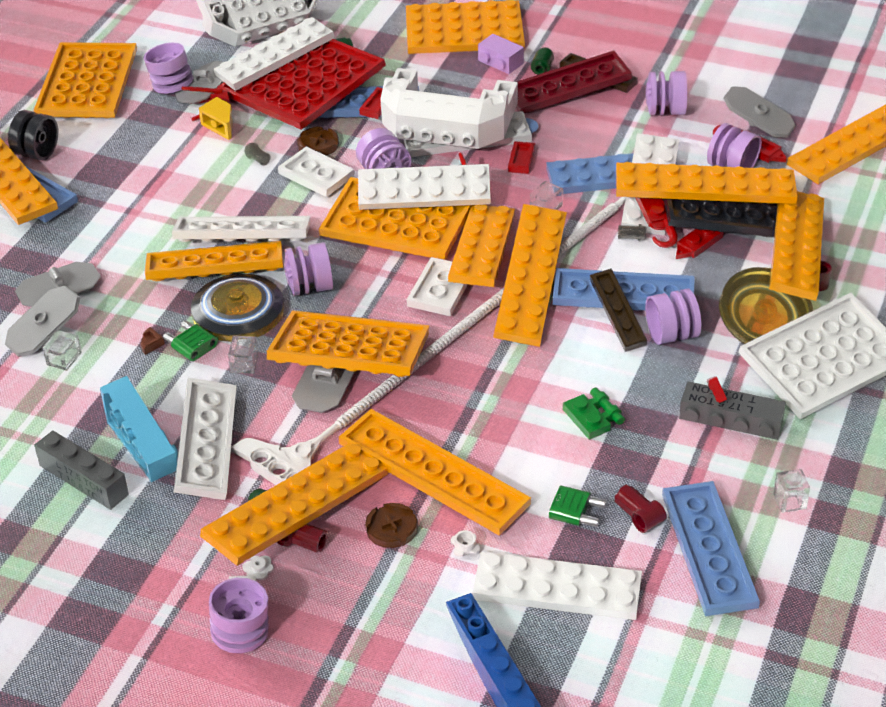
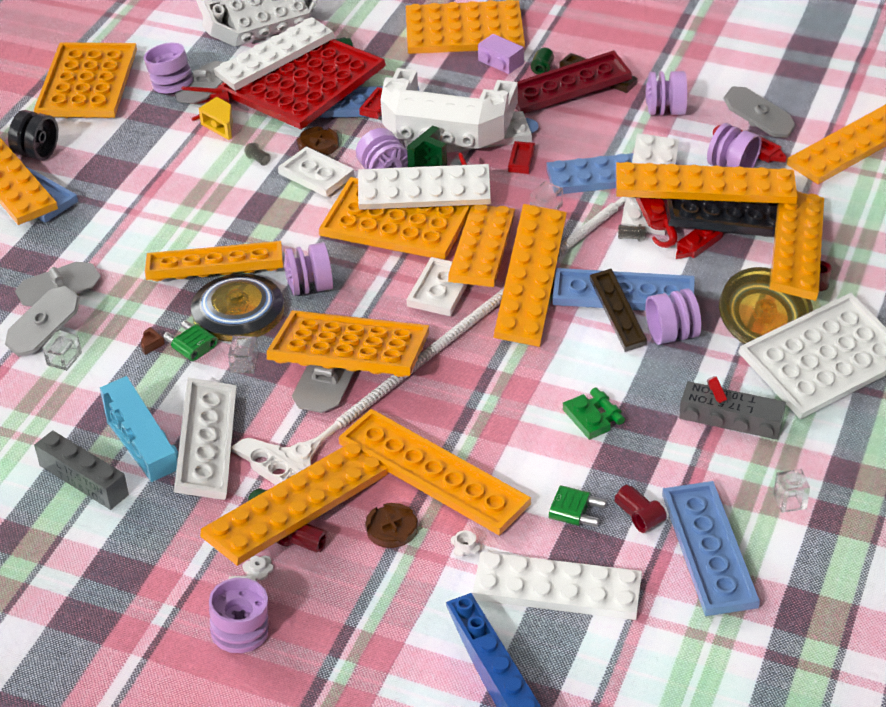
white plate [172,216,311,242] -> none
none -> dark green bracket [407,125,447,167]

